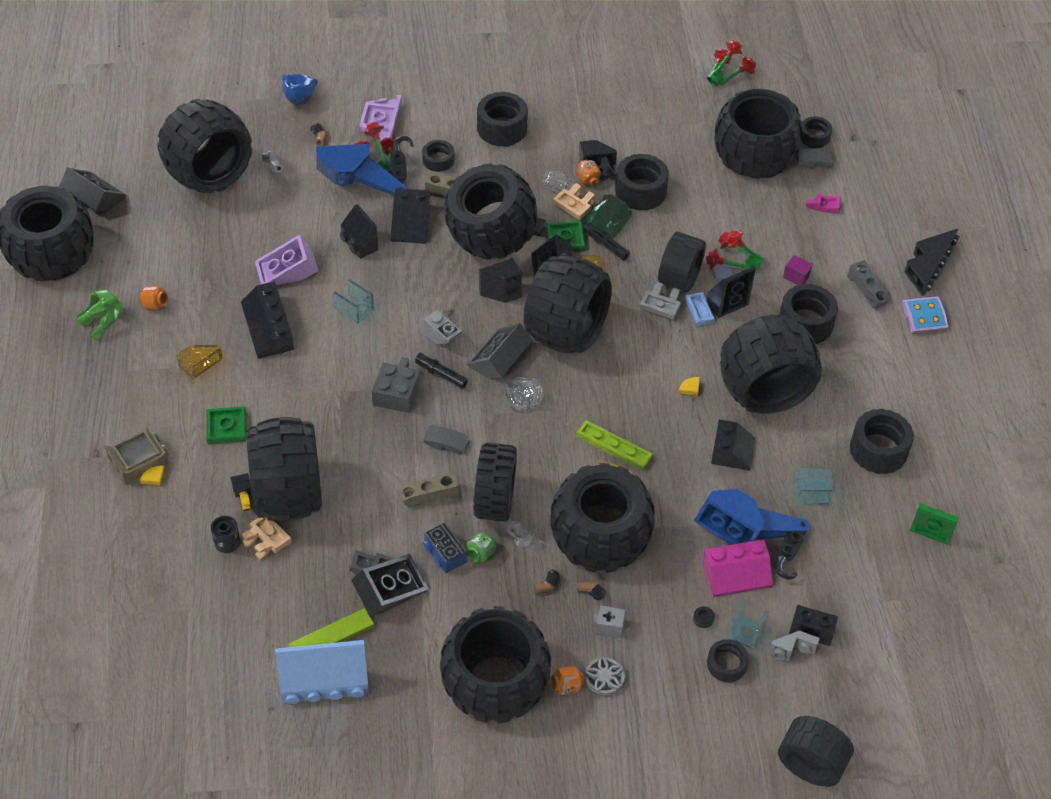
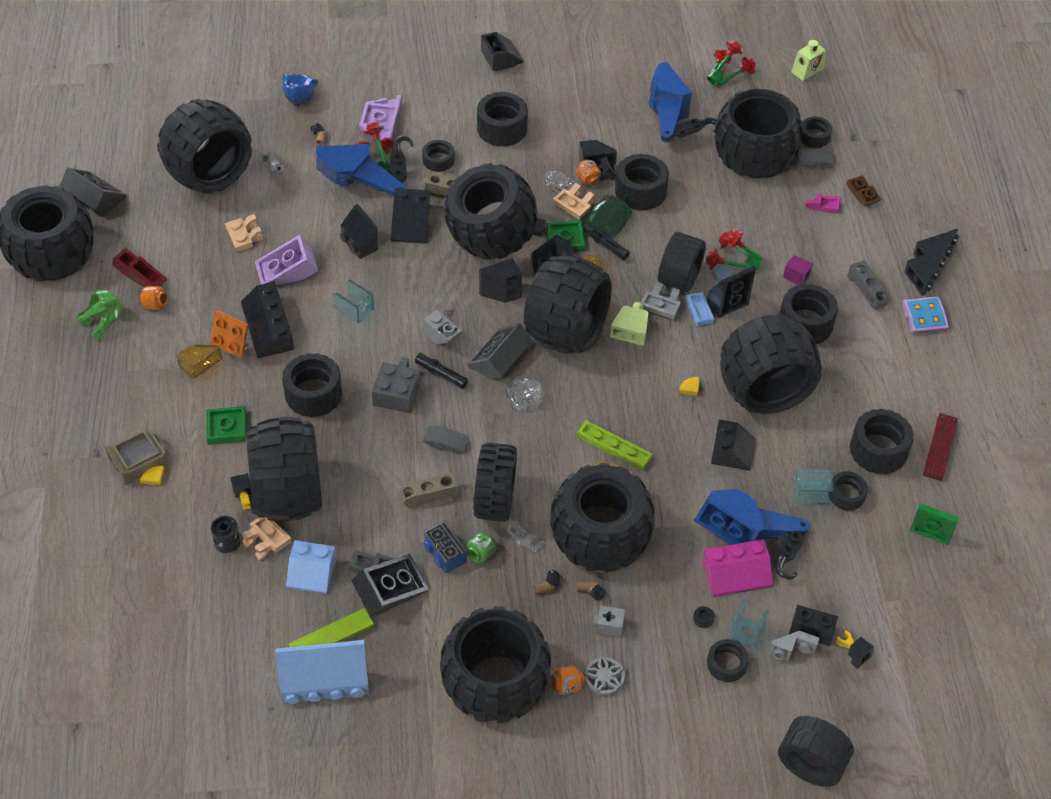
none -> dark red slope [112,247,167,287]
none -> orange plate [210,310,249,358]
none -> light nougat plate [225,214,264,252]
none -> black tyre [282,353,342,417]
none -> light blue slope [286,540,336,594]
none -> black slope [481,32,523,71]
none -> yellowish green torso [610,302,649,346]
none -> blue slope [648,62,716,143]
none -> yellowish green torso [791,40,826,81]
none -> black tyre [828,471,868,510]
none -> black piece [836,630,874,669]
none -> reddish brown slope [846,175,881,206]
none -> dark red tile [922,413,958,481]

